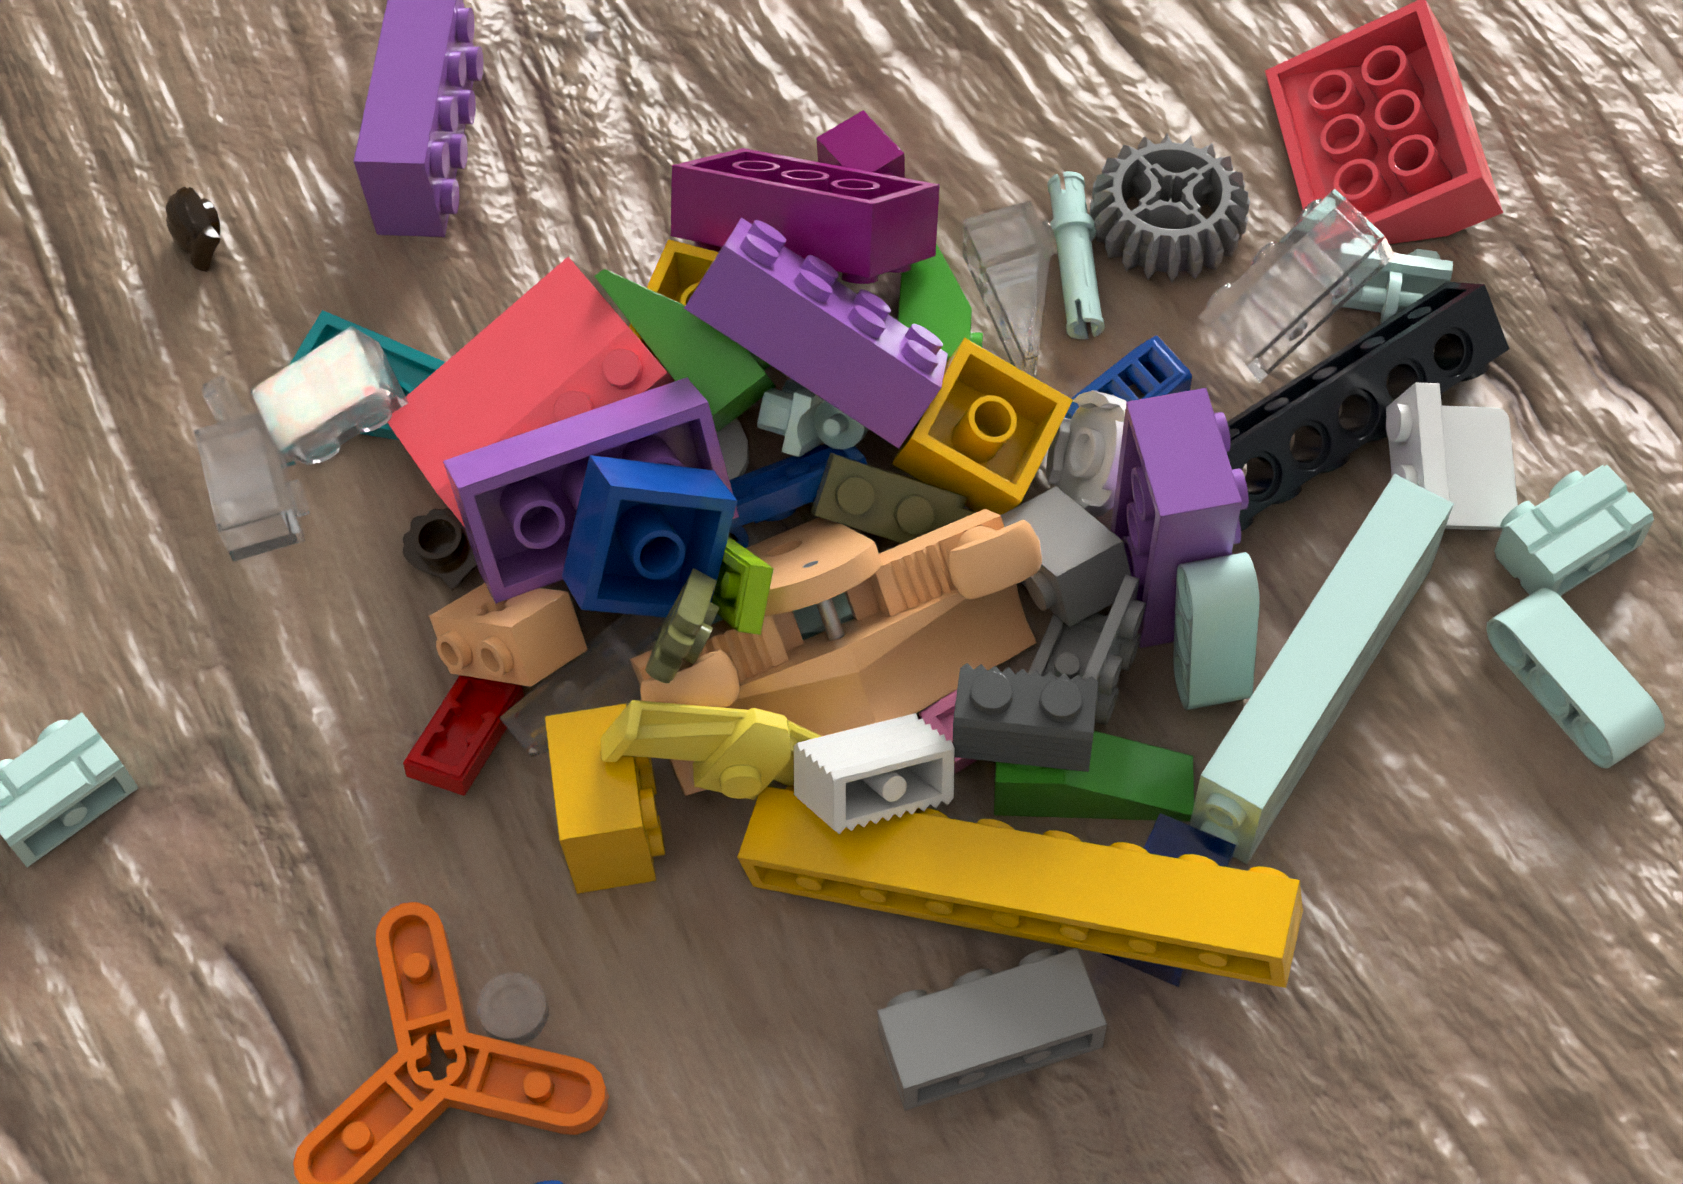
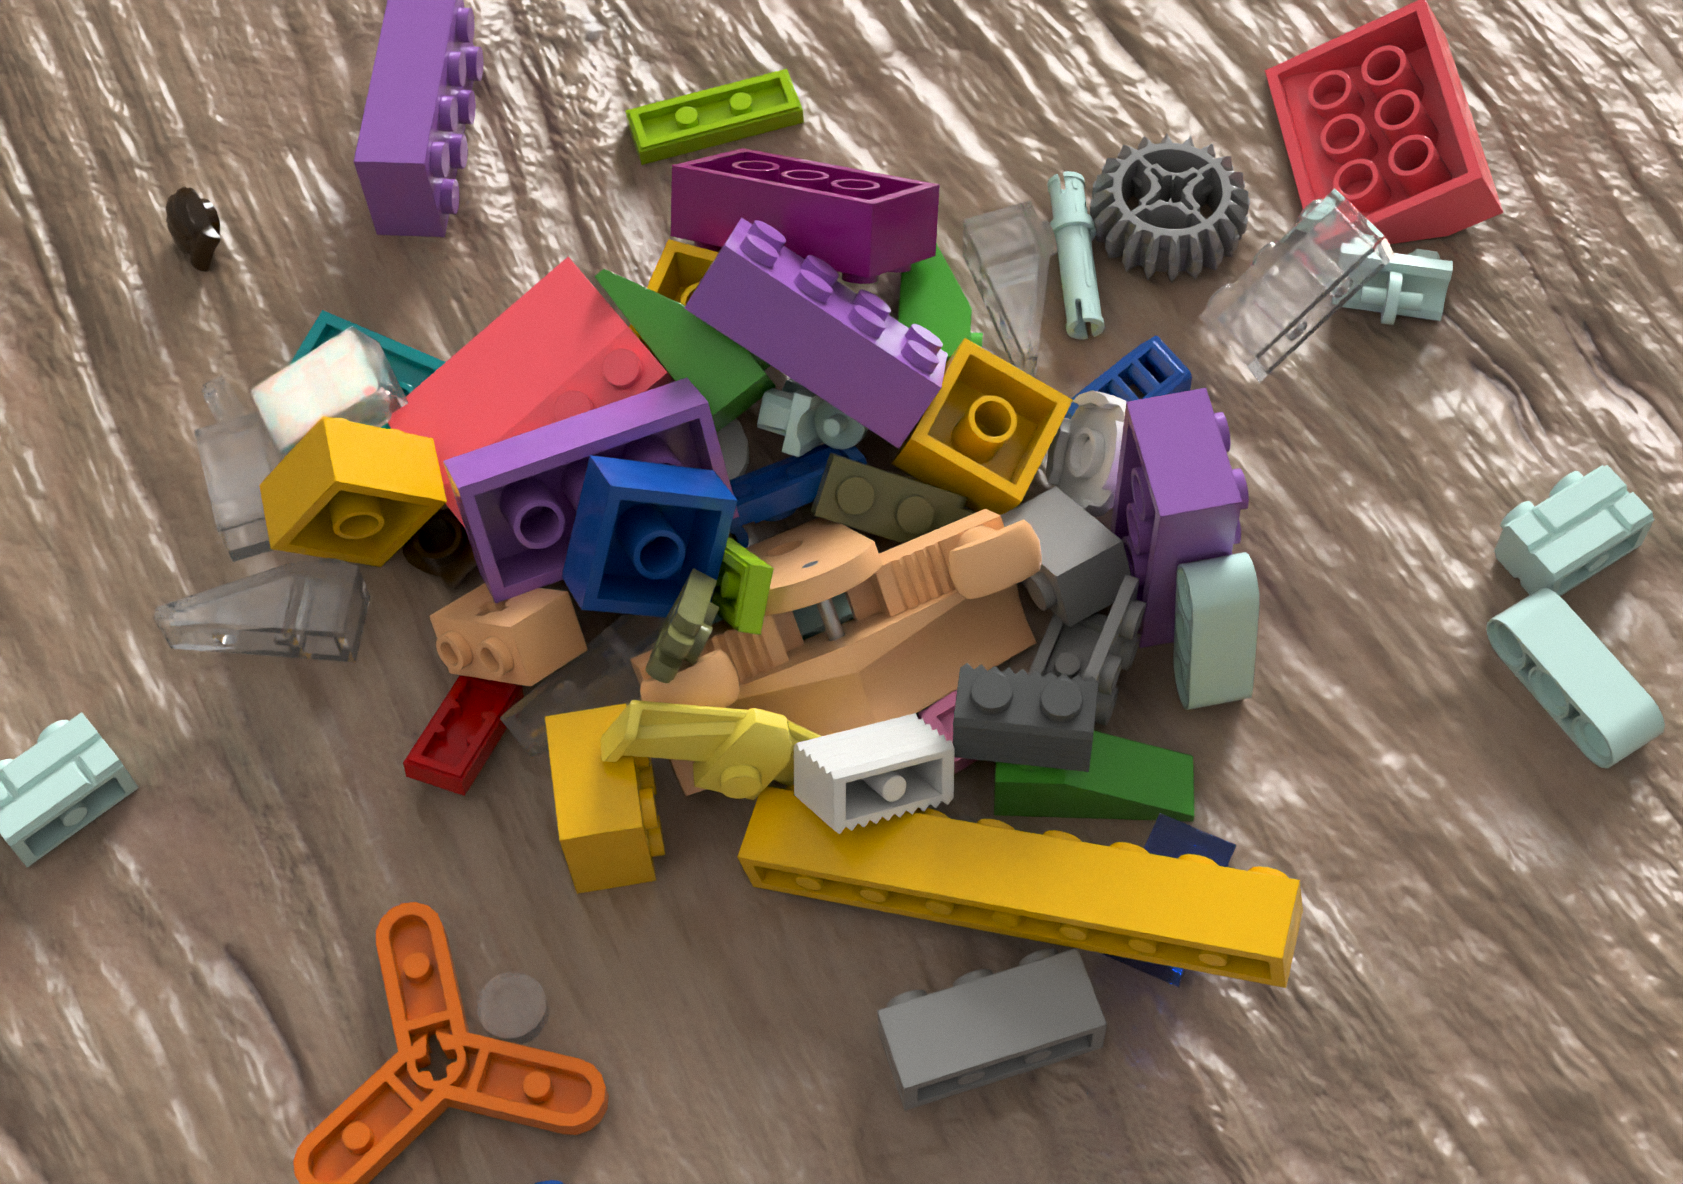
magenta brick [816,110,905,178] -> none
light aqua brick [1188,474,1454,864] -> none
black brick [1227,282,1510,532] -> none
white bracket [1386,382,1518,531] -> none
none -> clear slope [154,558,371,662]
none -> yellow brick [259,416,447,567]
none -> lime tile [625,69,804,165]

